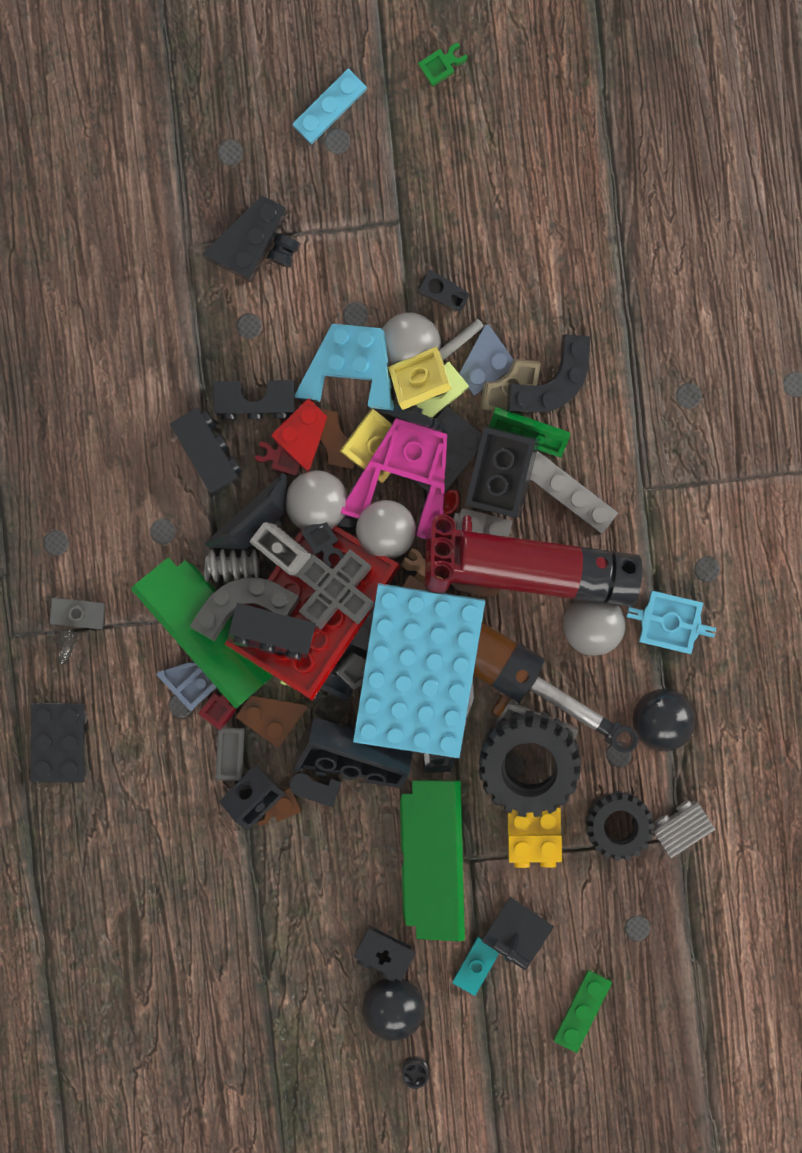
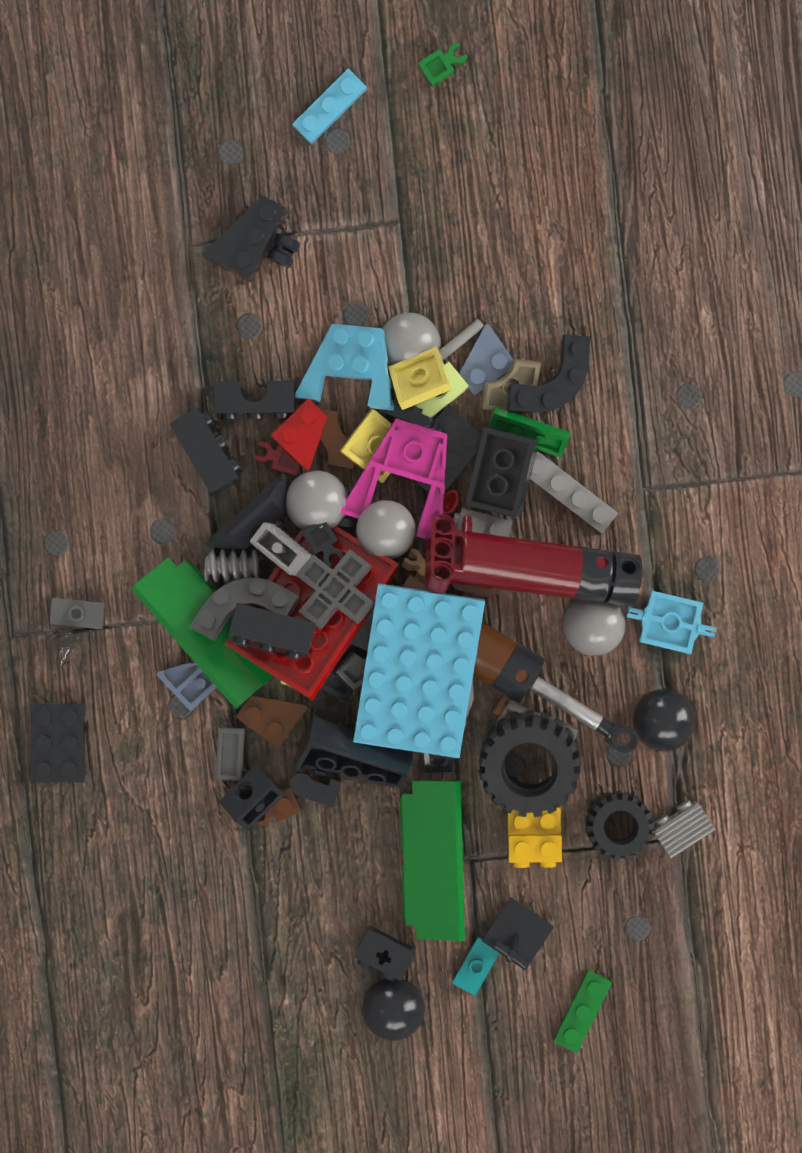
dark red plate [198,693,236,731] -> none
black wheel [402,1056,429,1089] -> none
black leg [416,270,470,314] -> none

